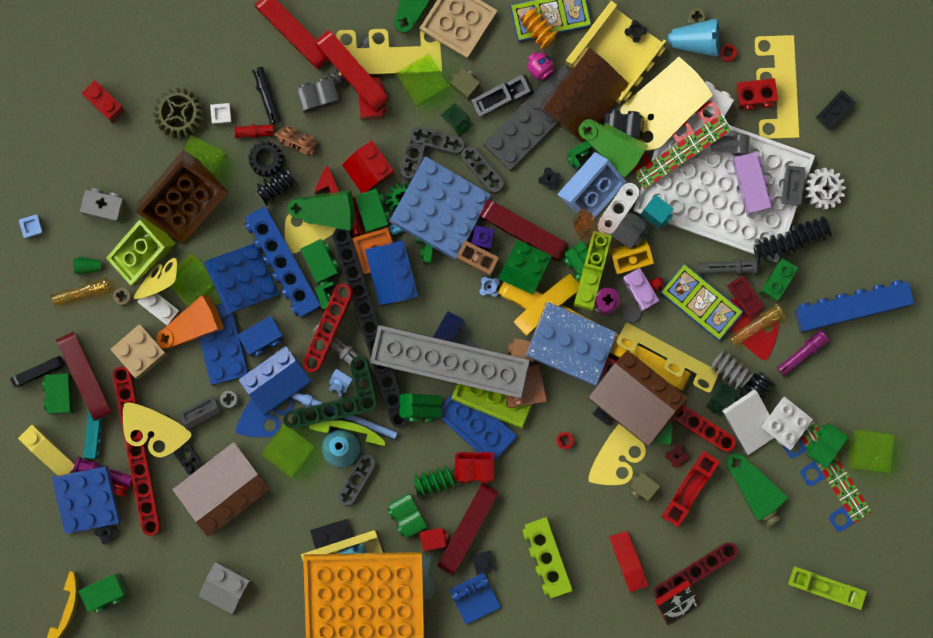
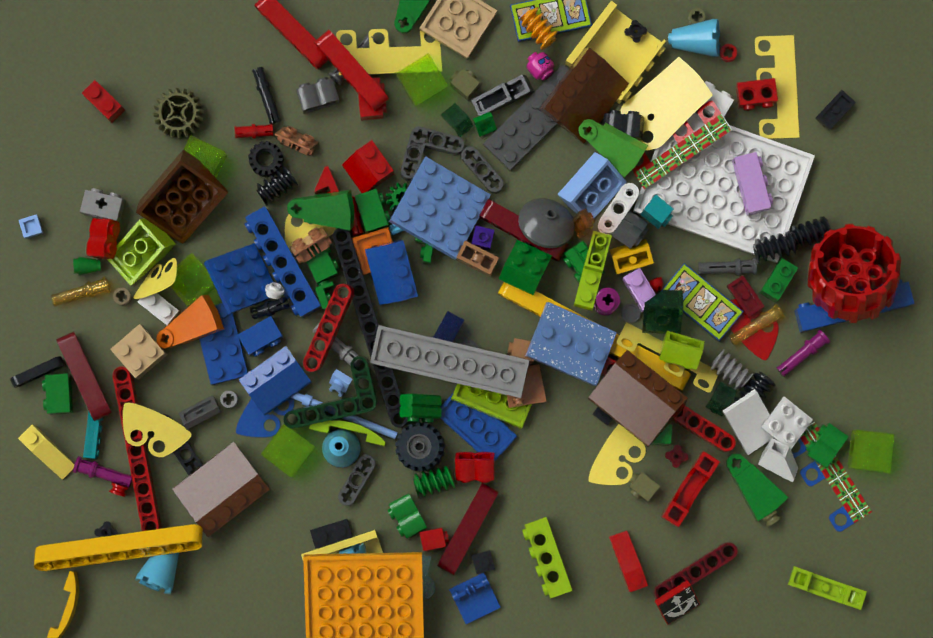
blue plate [52,465,121,534] -> none
green brick [79,573,130,614] -> none
light grey slope [199,562,251,615] -> none
white plate [210,103,232,125] -> none
light blue plate [479,277,499,297] -> none
yellow slope [514,274,579,336] -> none
black plate [538,167,561,190] -> none
red bush [556,432,574,449] -> none
green bracket [566,140,592,170] -> none
dark grey piece [711,134,750,156] -> none
dark grey plate [781,165,805,206] -> none
white gear [804,168,846,210] -> none
none -> yellow beam [34,524,203,571]
none -> red brick [86,218,120,259]
none -> medium azure cone [135,553,179,594]
none -> black pin [250,297,289,319]
none -> white plate [265,282,284,299]
none -> nougat hinge [289,227,332,263]
none -> black wheel [395,422,445,472]
none -> green plate [473,112,497,137]
none -> dark grey dish [518,198,575,248]
none -> clear green slope [642,290,683,334]
none -> lime slope [659,331,705,370]
none -> white slope [758,438,798,482]
none -> red wheel [808,224,901,323]

